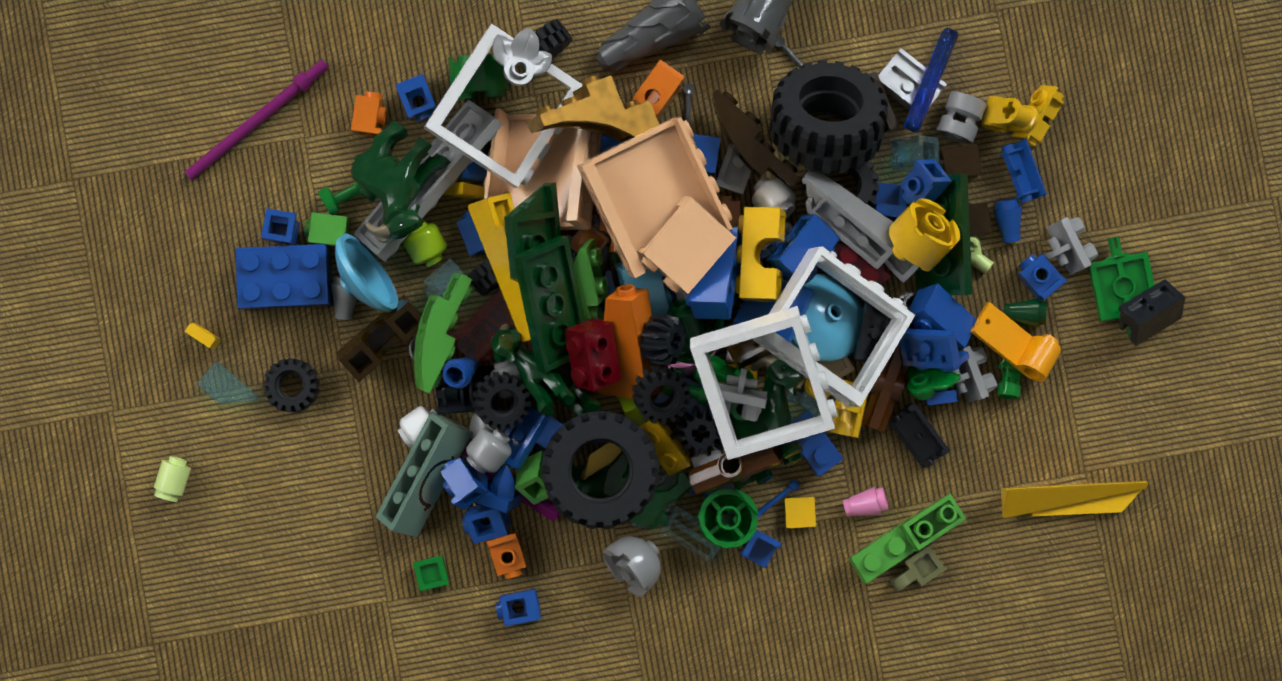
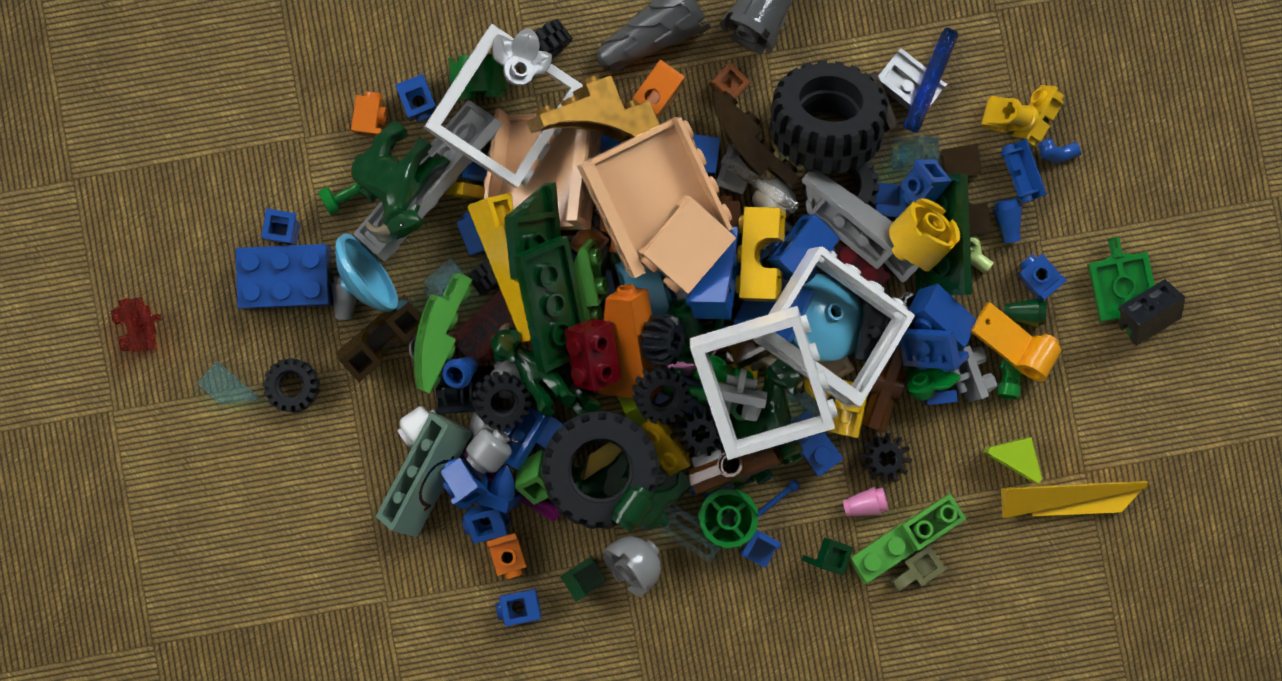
yellowish green brick [154,456,191,502] -> none
magenta bar [184,59,329,180] -> none
yellow tile [184,323,221,349] -> none
bright green brick [304,212,351,247] -> none
lime head [402,220,447,267] -> none
green plate [413,555,450,591] -> none
dark grey hinge [682,83,695,125] -> none
dark grey hinge [775,36,803,69] -> none
yellow tile [784,497,816,528] -> none
black hinge [888,403,950,469] -> none
light grey wheel [936,91,987,145] -> none
light grey hips [1045,217,1098,275] -> none
none -> clear red hips [110,297,162,352]
none -> dark green panel [560,556,606,602]
none -> dark green brick [611,484,655,532]
none -> dark orange tile [708,62,751,99]
none -> clear bar [721,155,799,213]
none -> dark green panel [801,537,854,576]
none -> black gear [860,433,912,484]
none -> lime slope [982,437,1042,484]
none -> blue arm [1038,138,1081,164]

